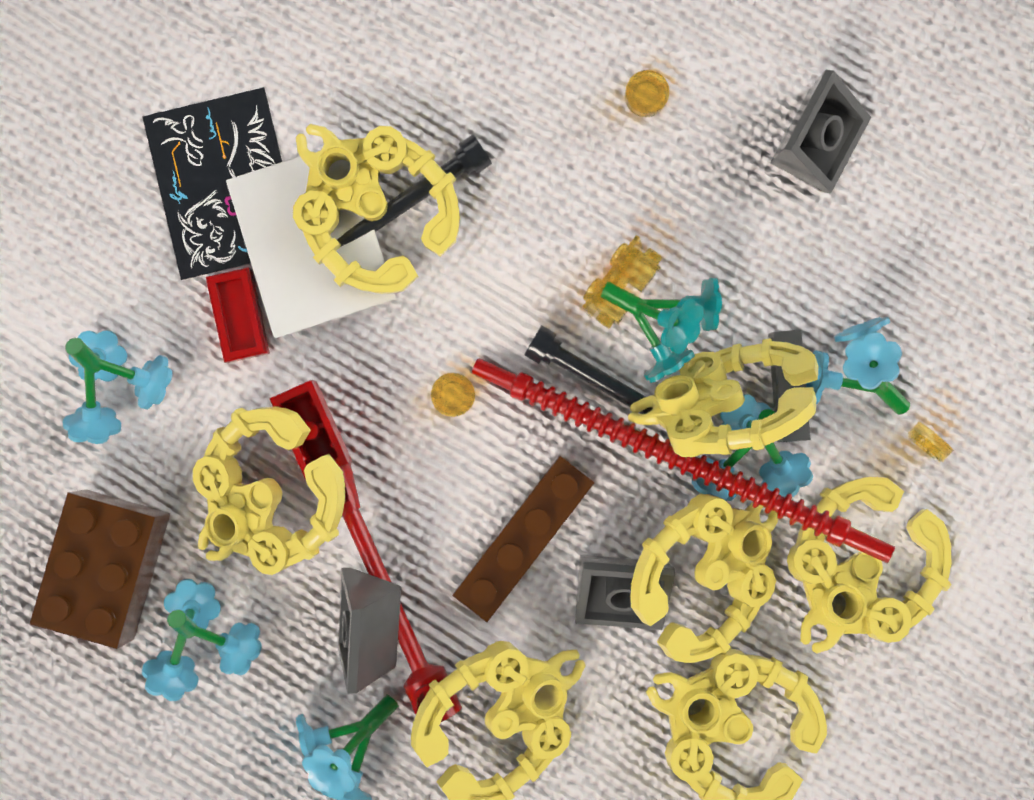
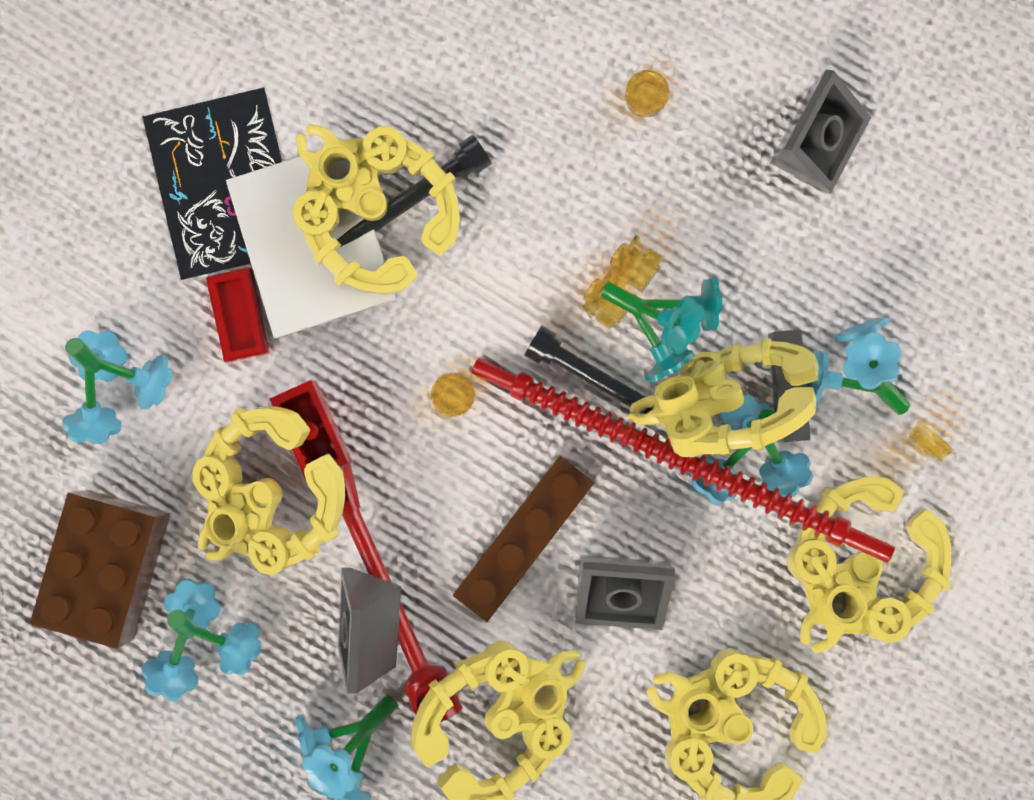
light yellow piece [630,494,778,663] -> none

